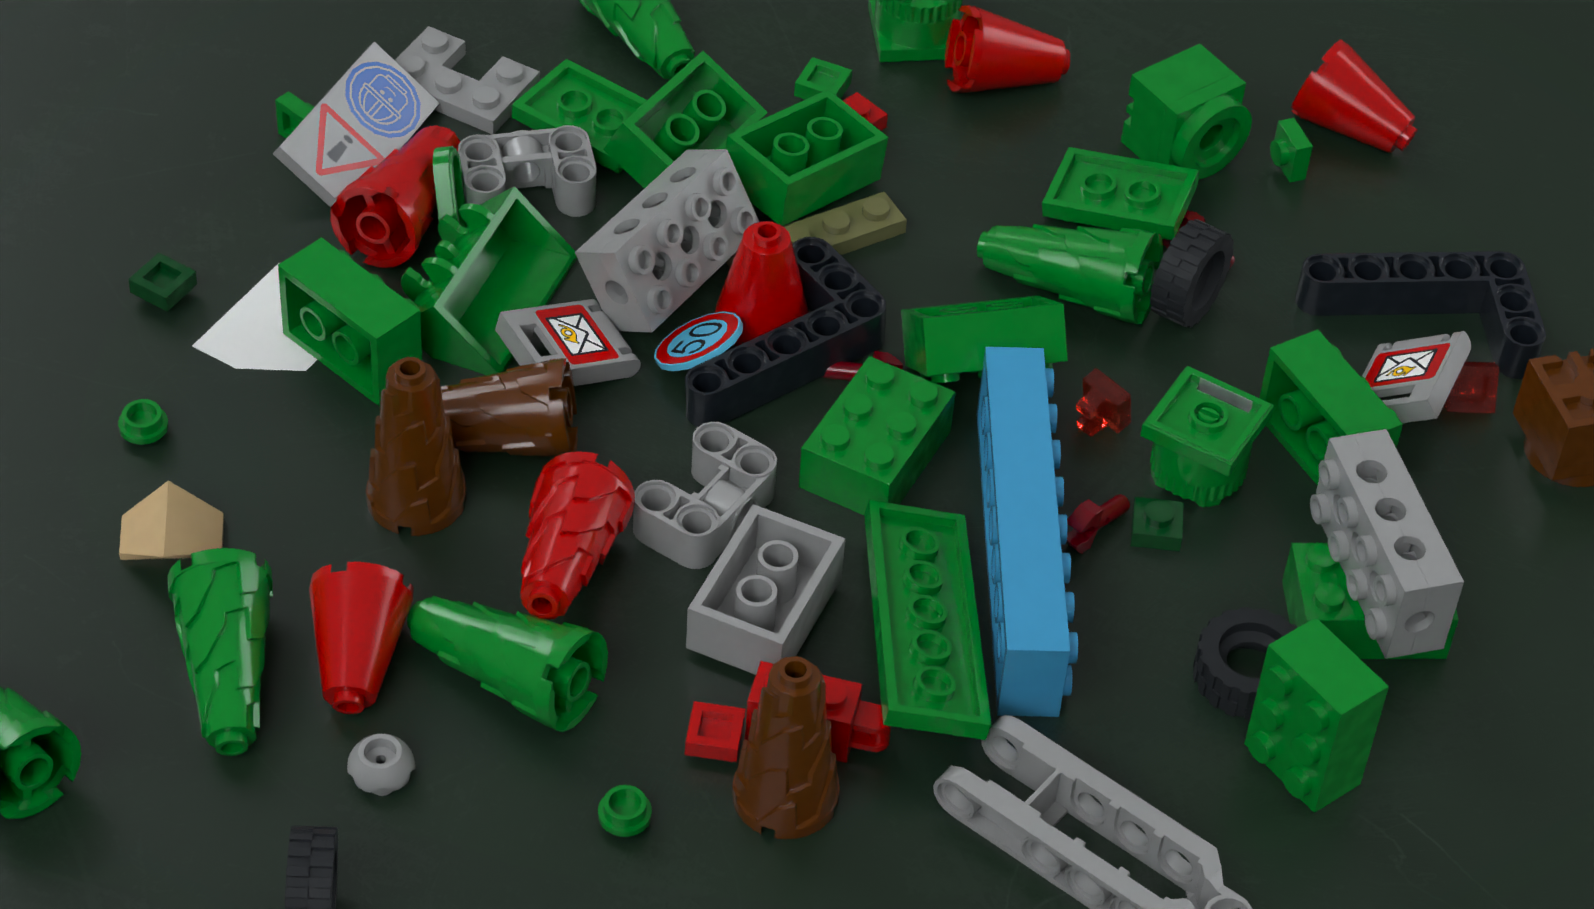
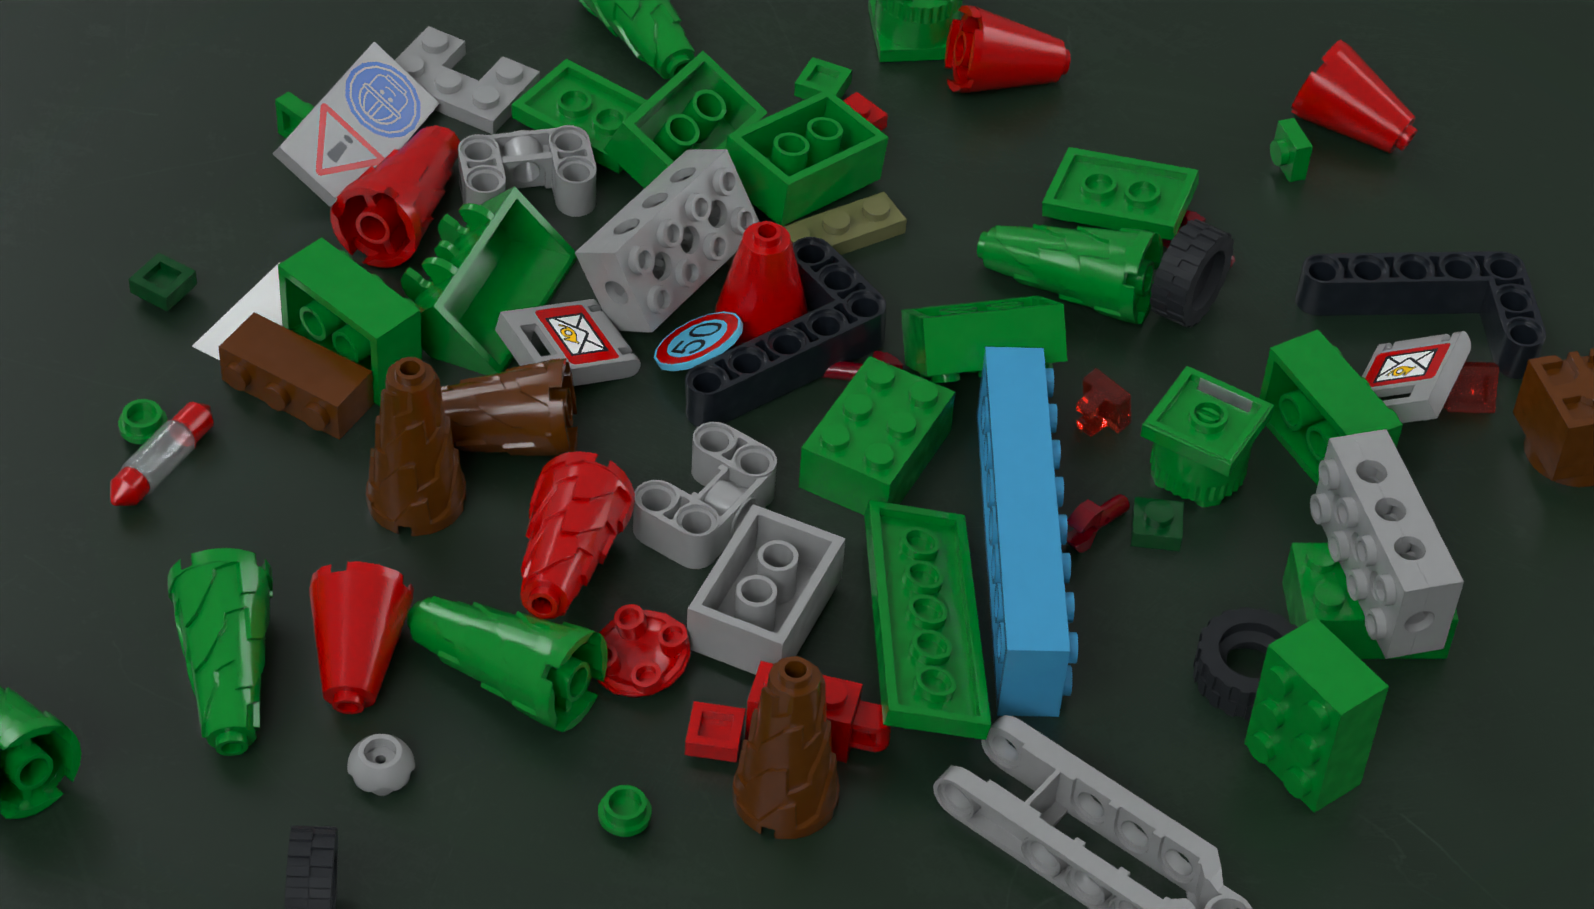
tan slope [119,481,224,560] -> none
green tile [433,146,467,227] -> none
green piece [1121,43,1252,179] -> none
none -> piece [110,402,214,506]
none -> reddish brown brick [219,312,374,440]
none -> red dish [597,604,691,698]

